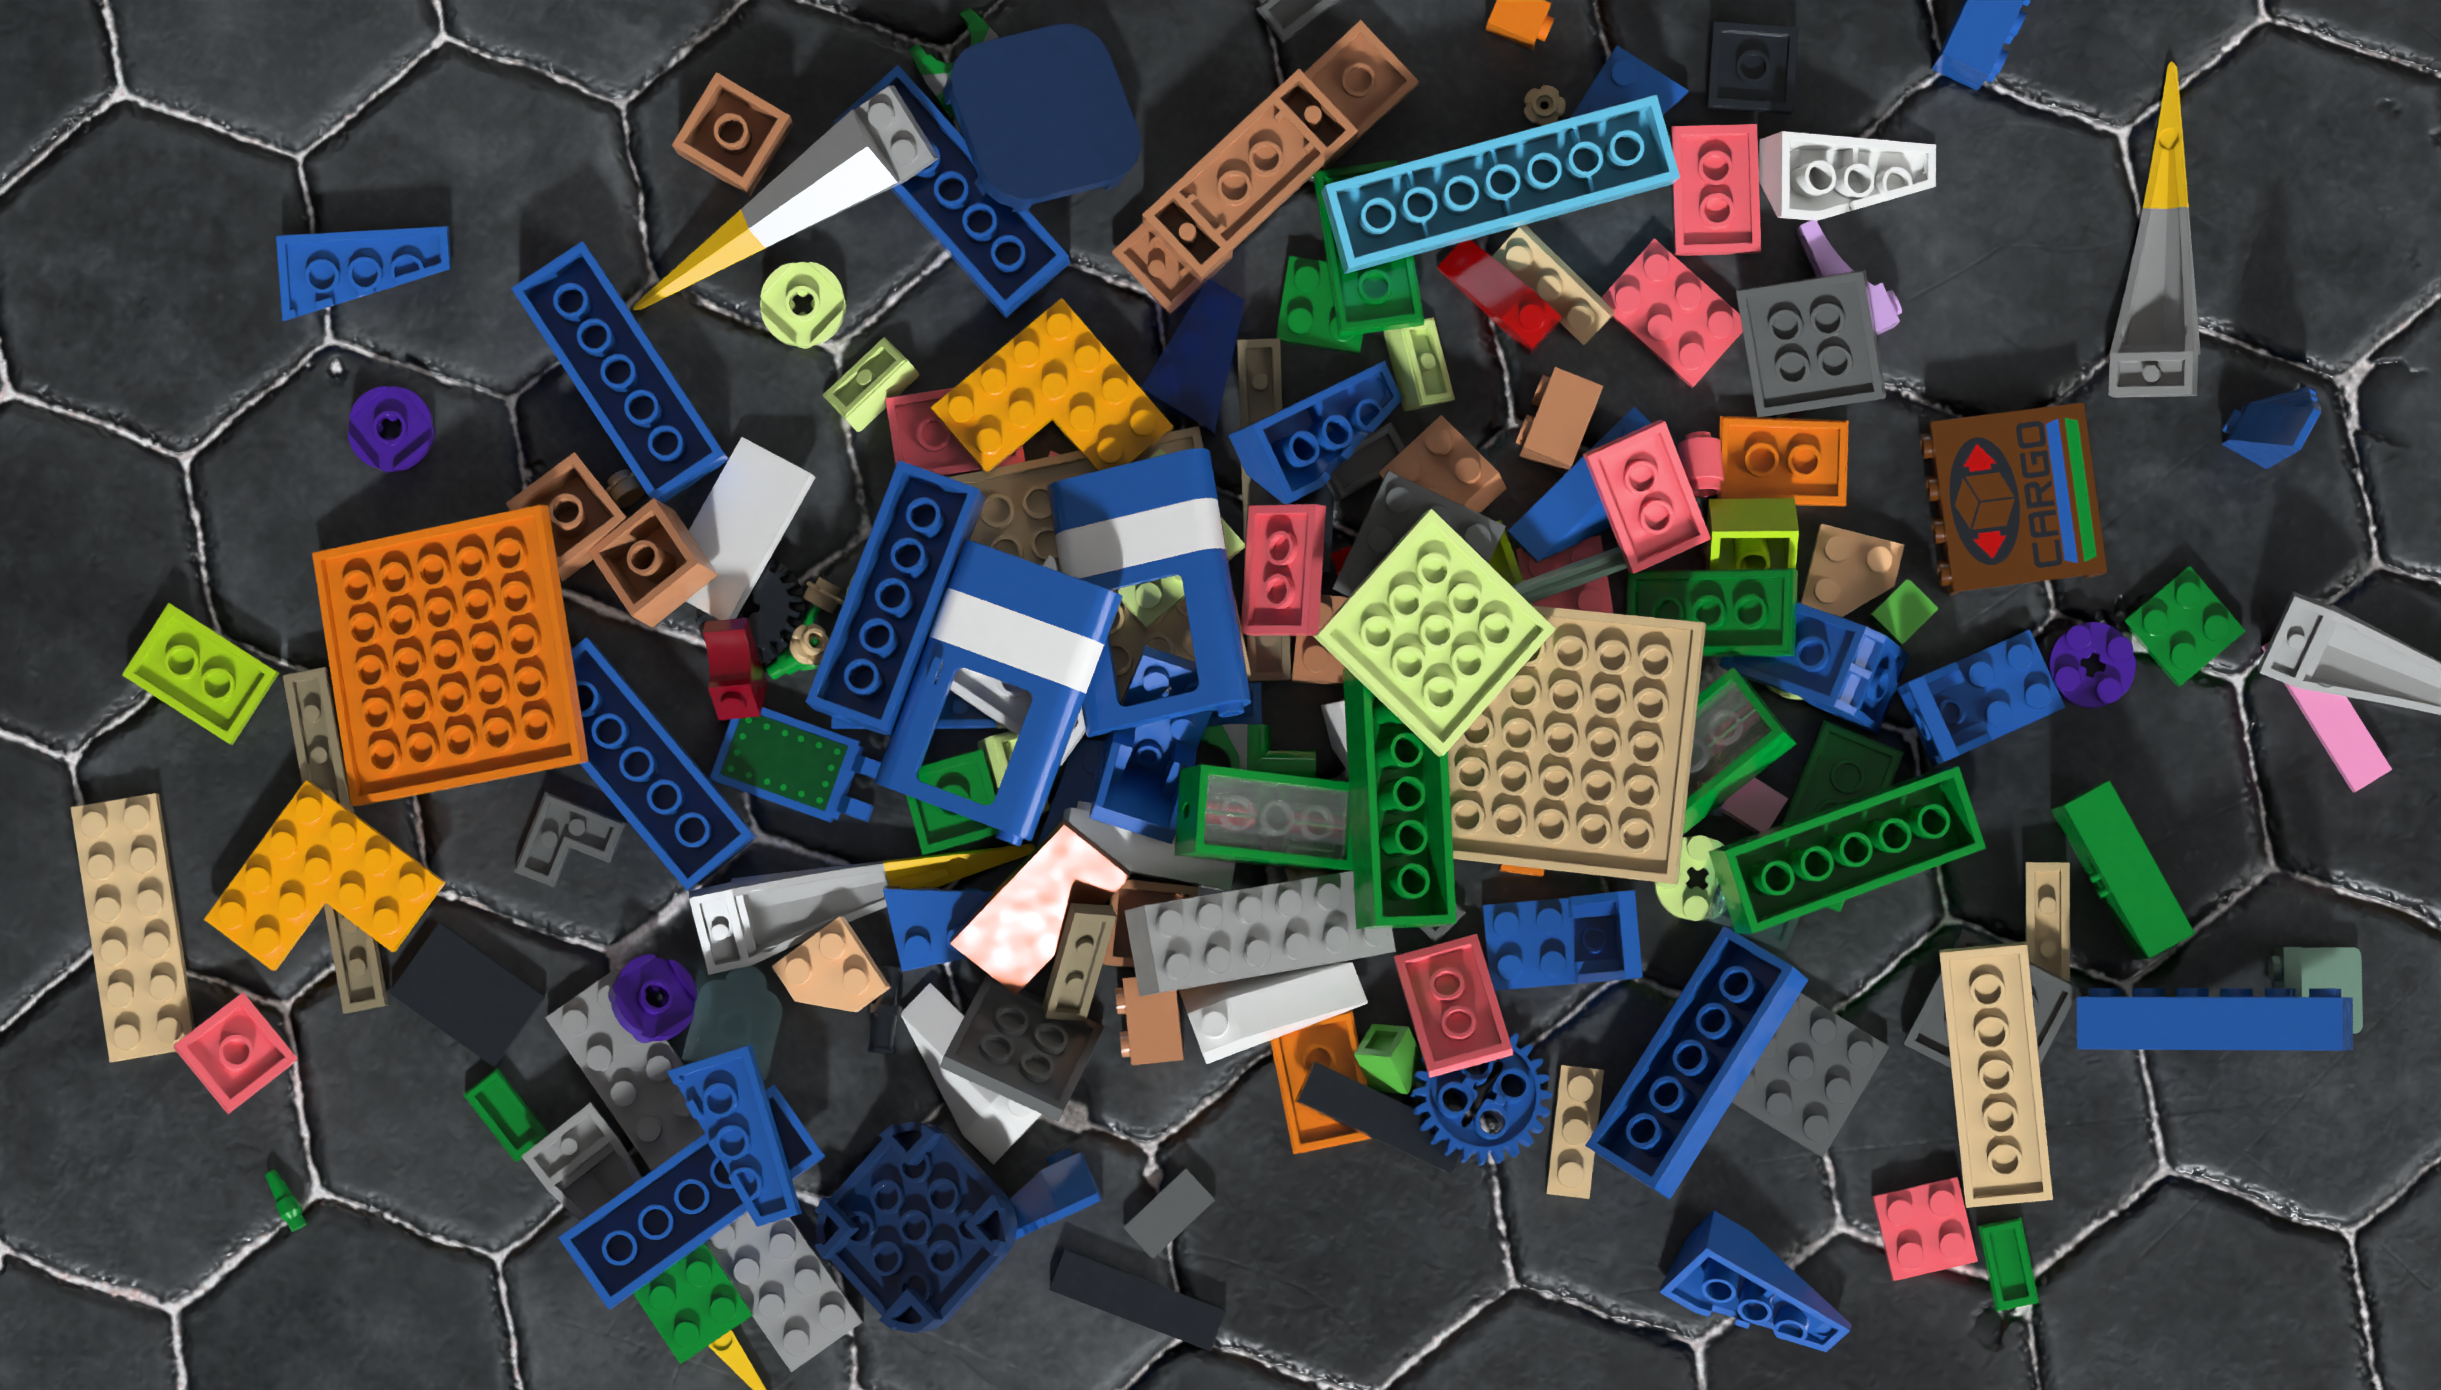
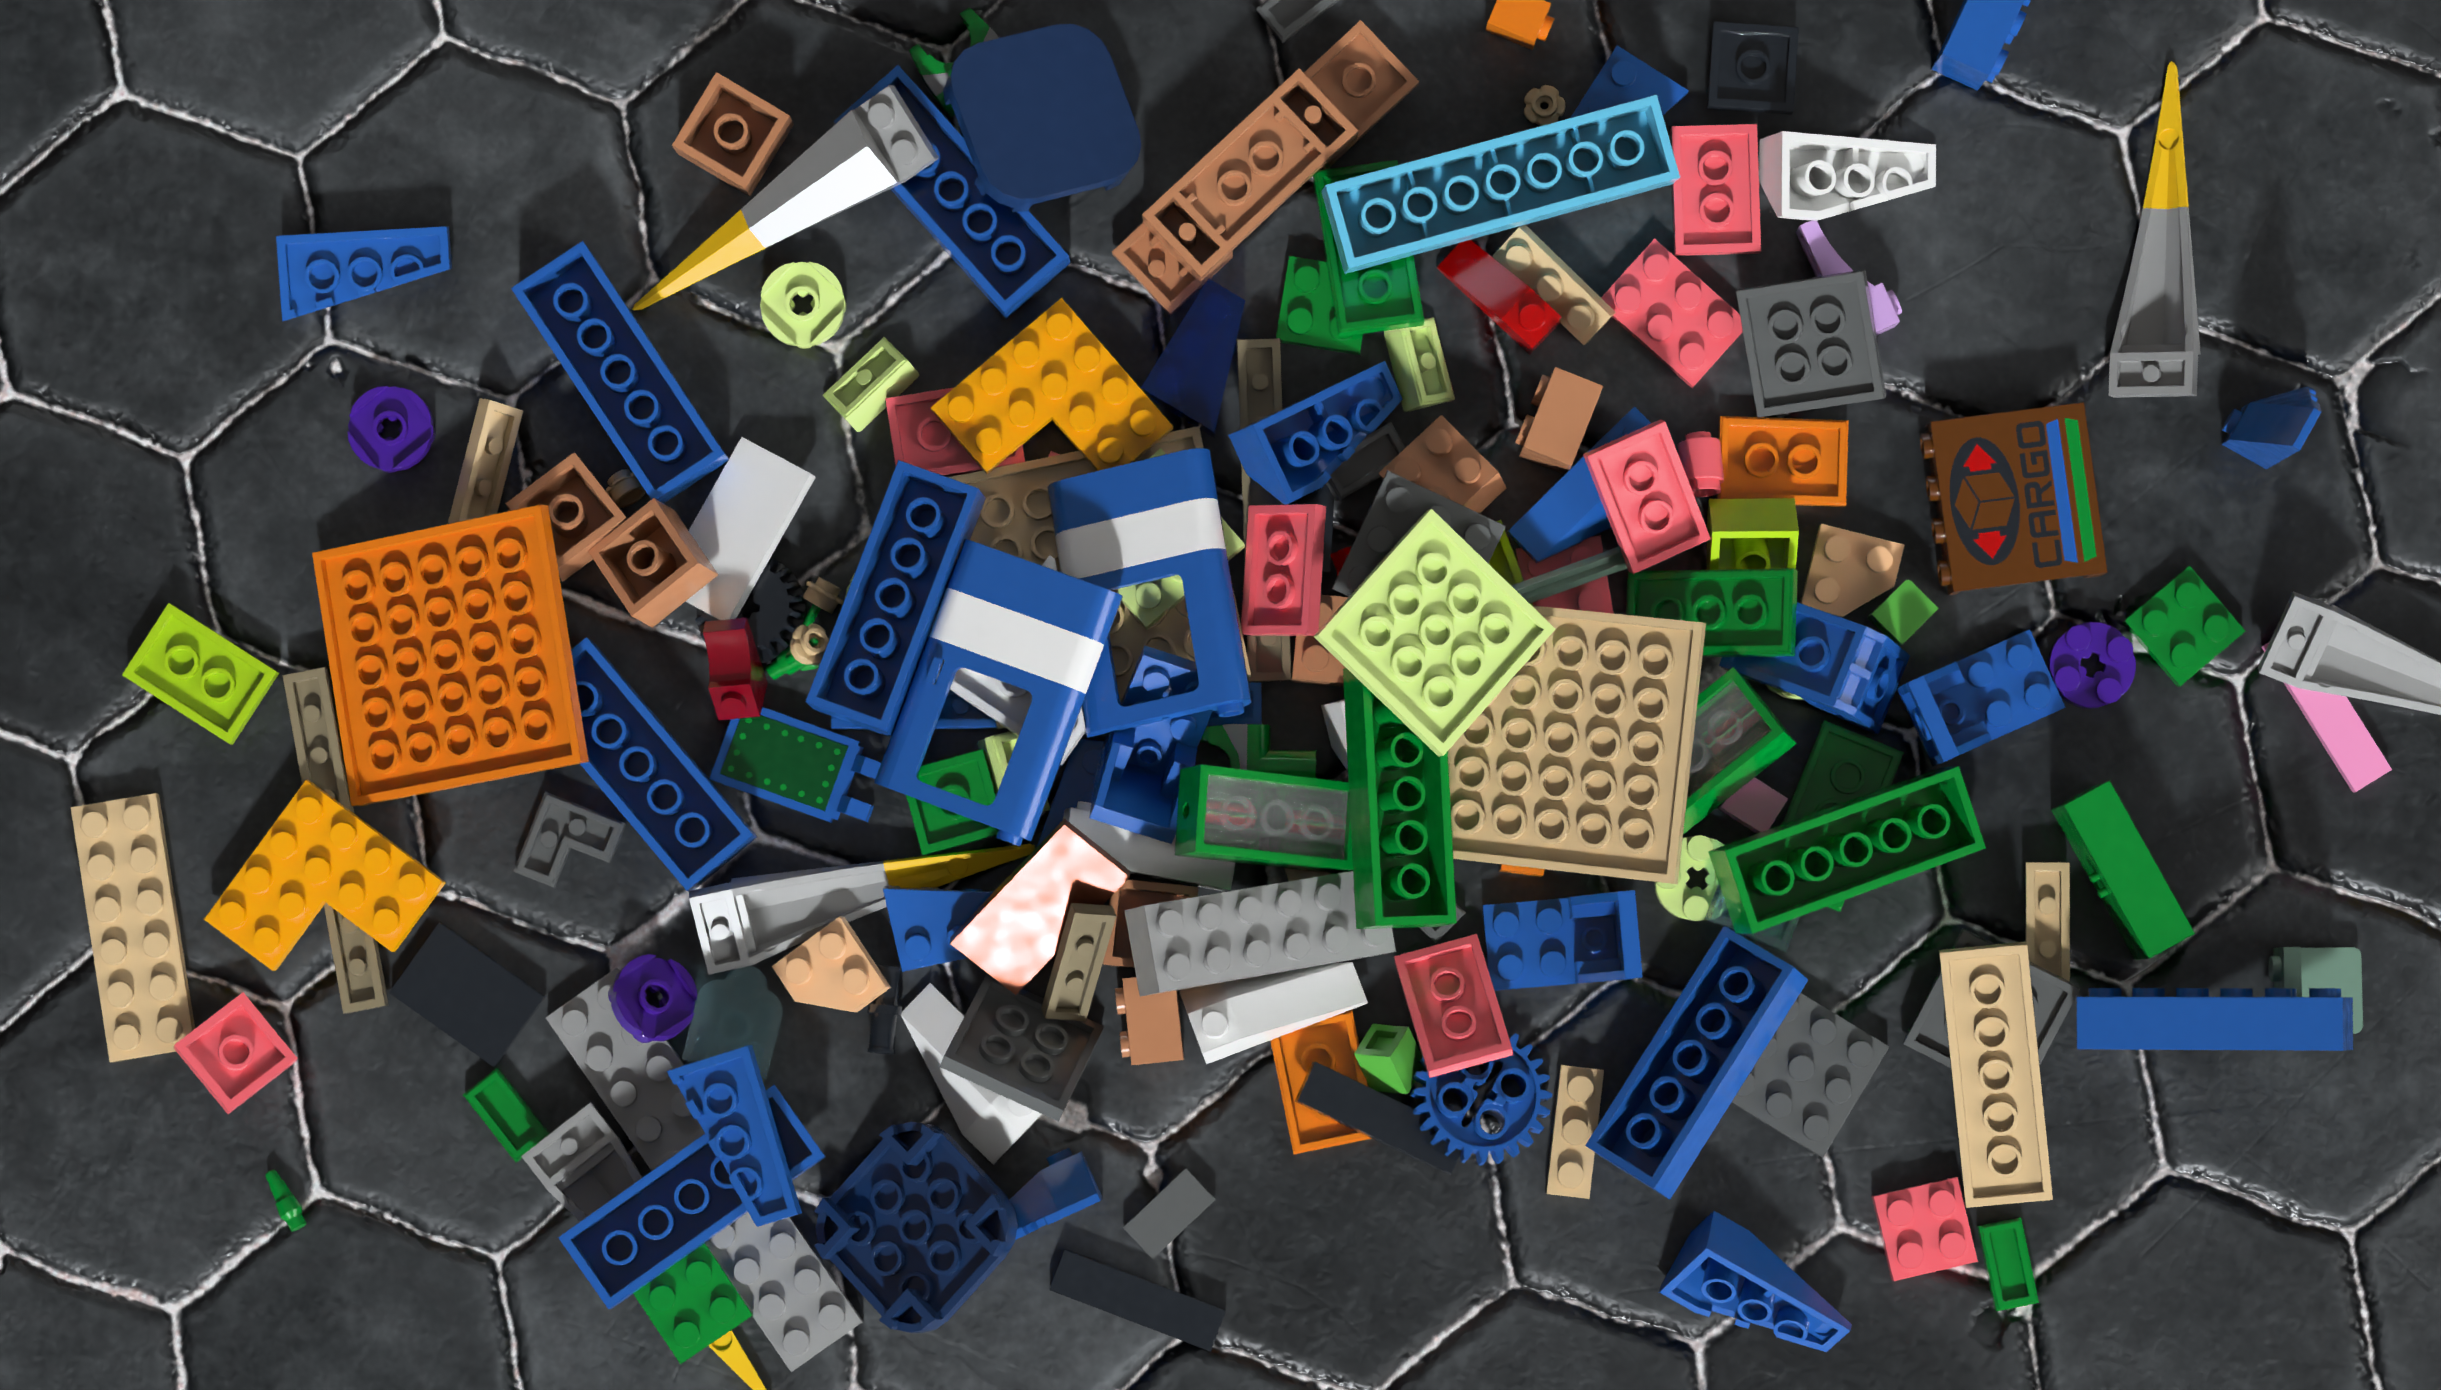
none -> tan plate [448,398,523,524]

